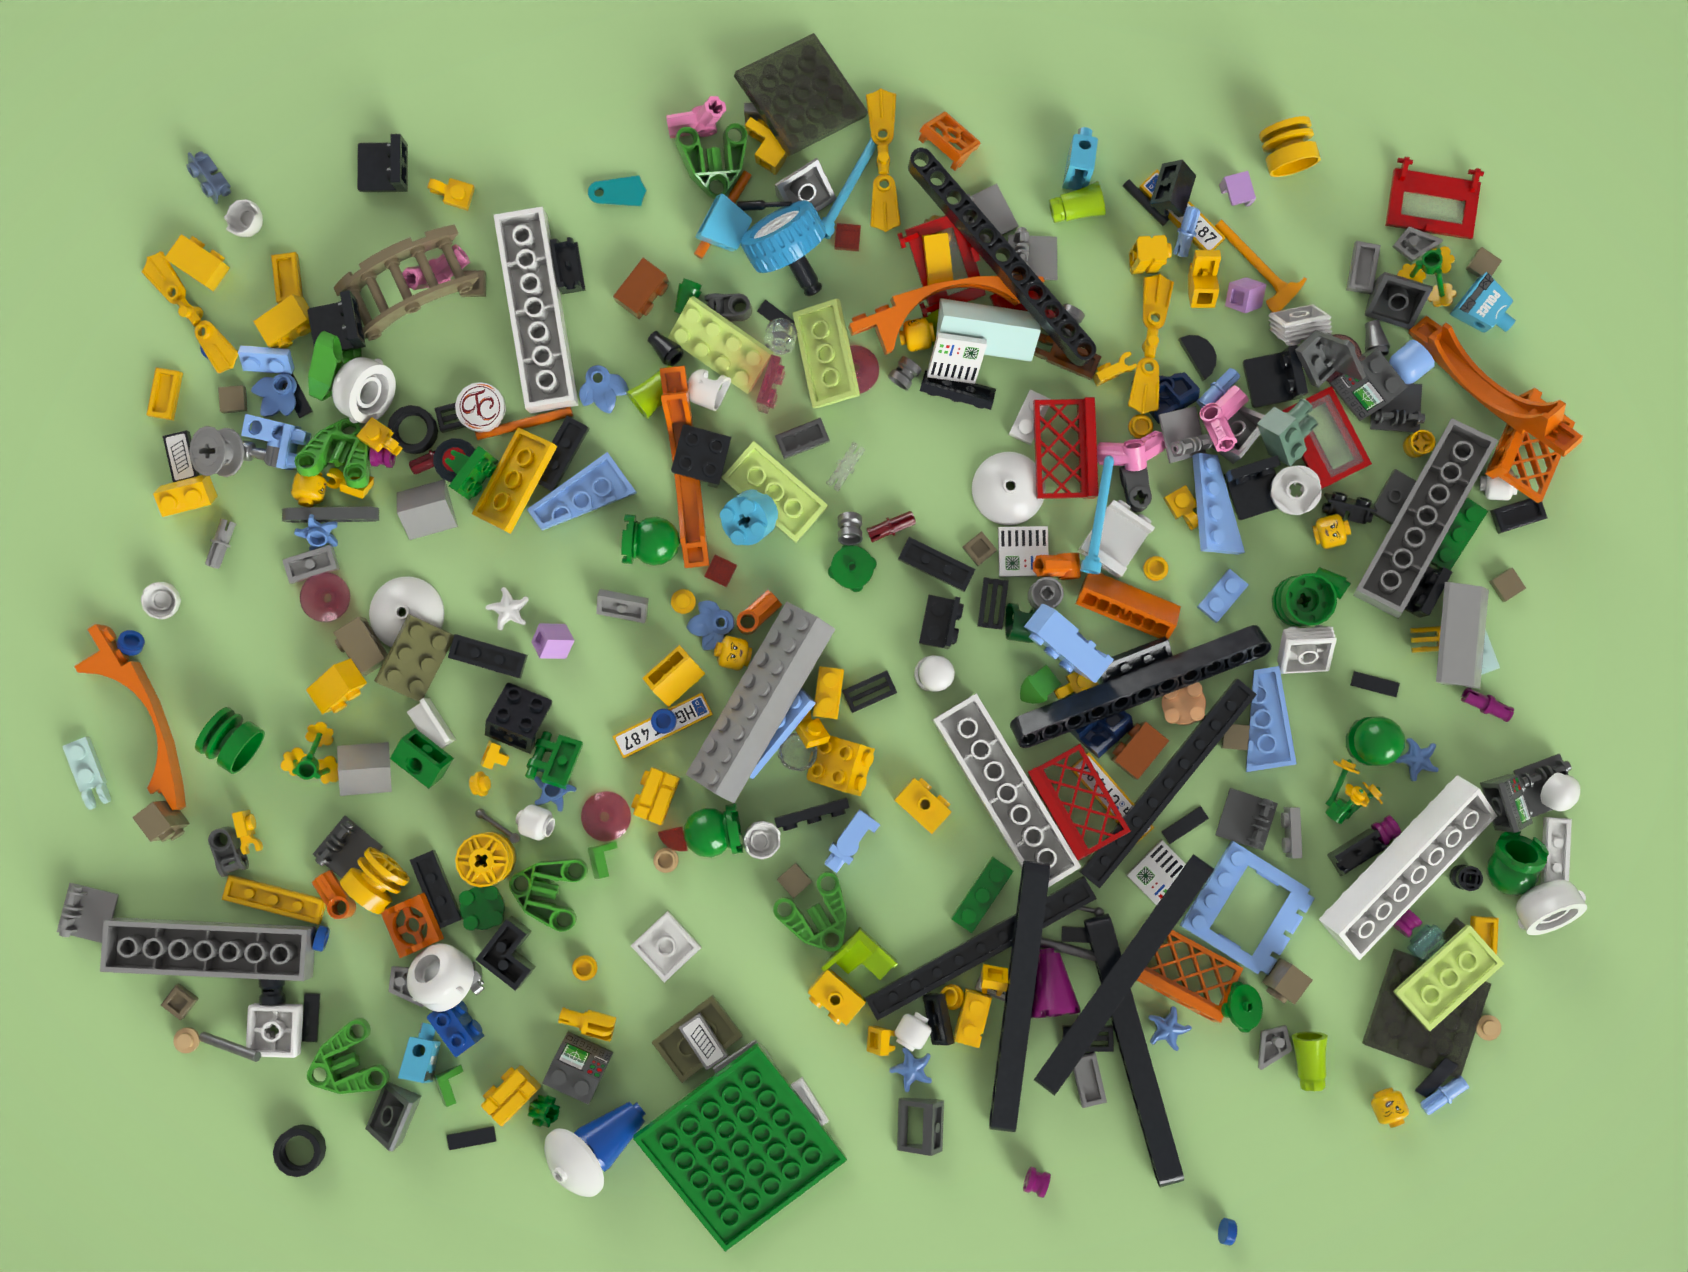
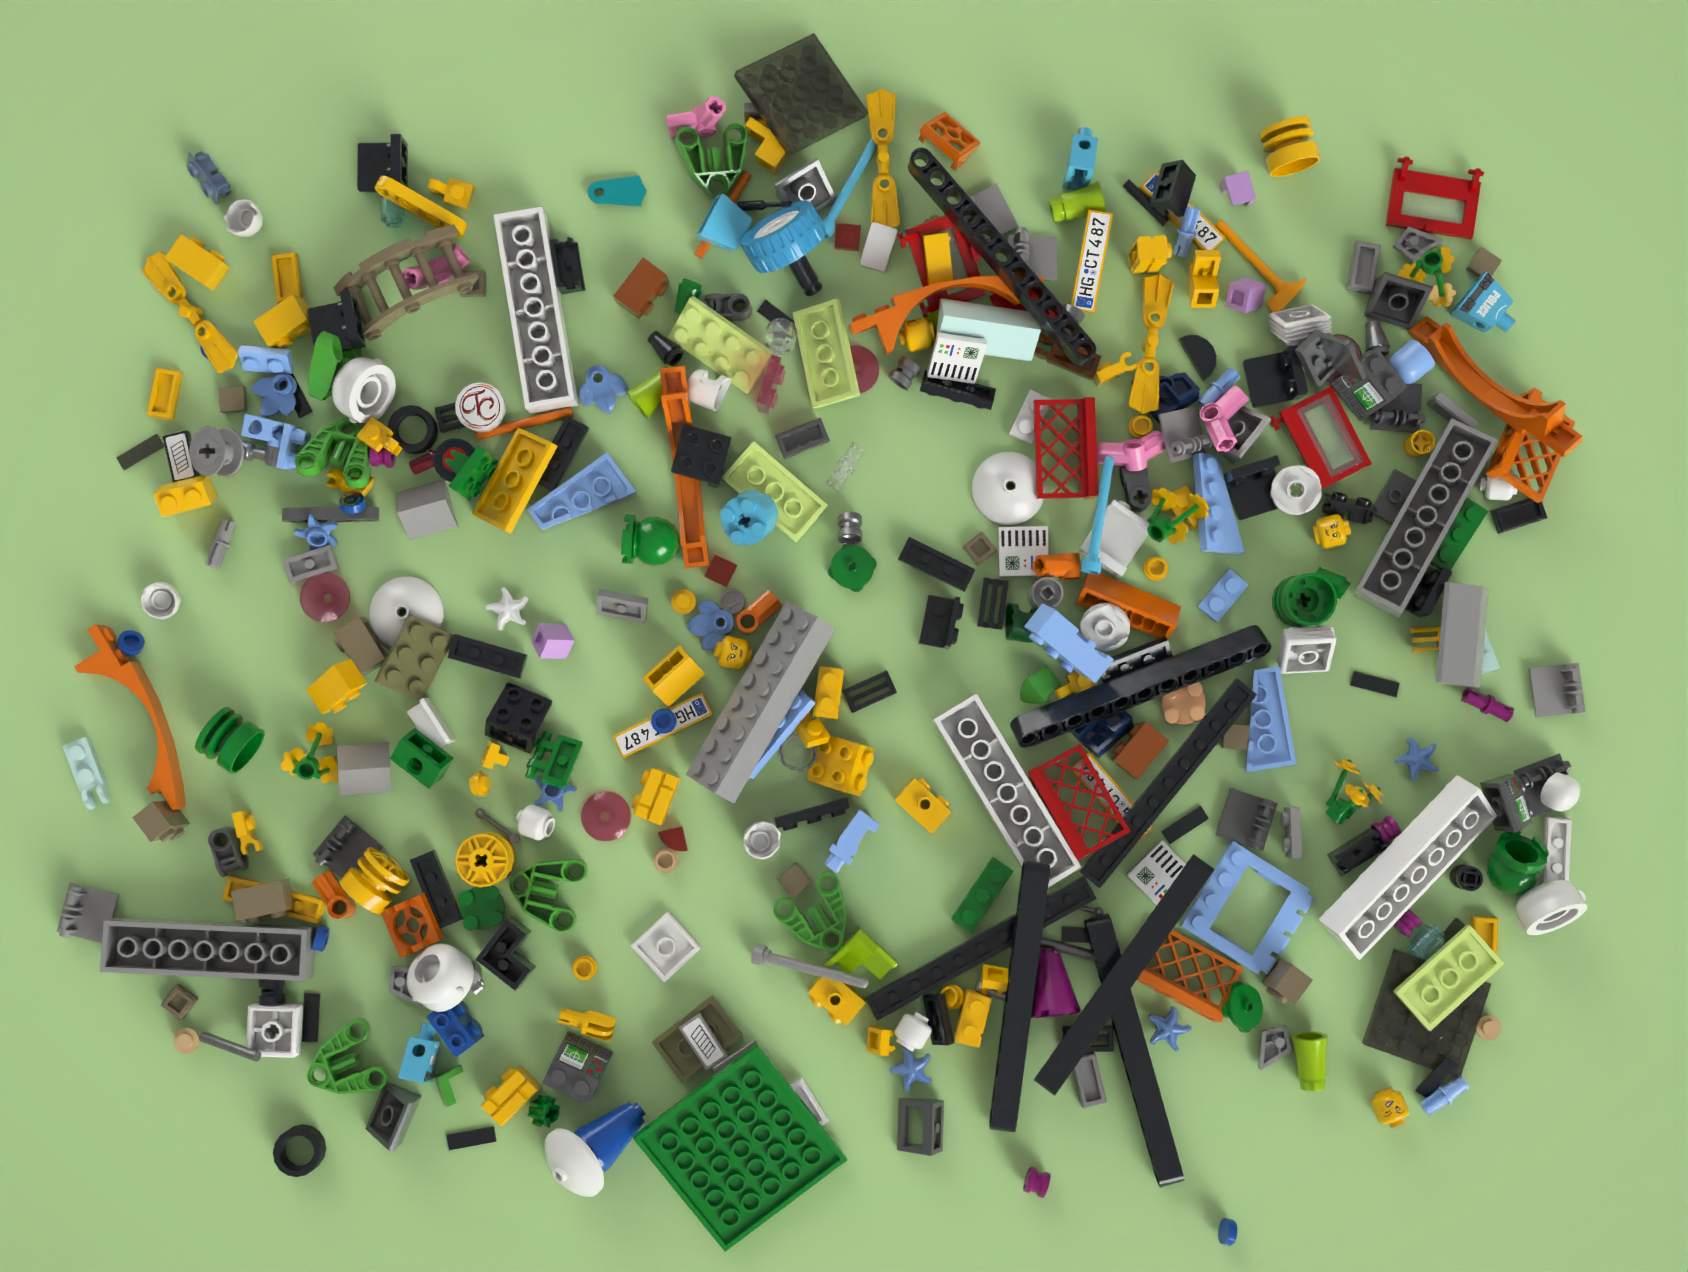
yellow head [291,472,327,507] -> none
bright green tile [588,841,618,879] -> none
green tile [683,803,743,858] -> none
dark red axle [866,511,916,543] -> none
white helmet [914,655,955,692] -> none
sand green brick [1257,398,1318,466] -> none
green tile [1346,716,1405,766] -> none
dark tan tile [1489,568,1526,602] -> none
none -> clear smoke window [116,434,165,471]
none -> dark tan brick [231,879,294,924]
none -> tile [339,492,366,514]
none -> yellow beam [375,176,468,238]
none -> clear light blue brick [381,196,406,228]
none -> light grey piece [720,589,745,614]
none -> light grey piece [751,944,869,988]
none -> white sticker [860,222,898,272]
none -> tile [1070,210,1113,313]
none -> white tile [1080,603,1130,651]
none -> plant [1147,488,1209,544]
none -> light grey tile [1427,392,1479,429]
none -> light grey hinge [1529,663,1585,717]

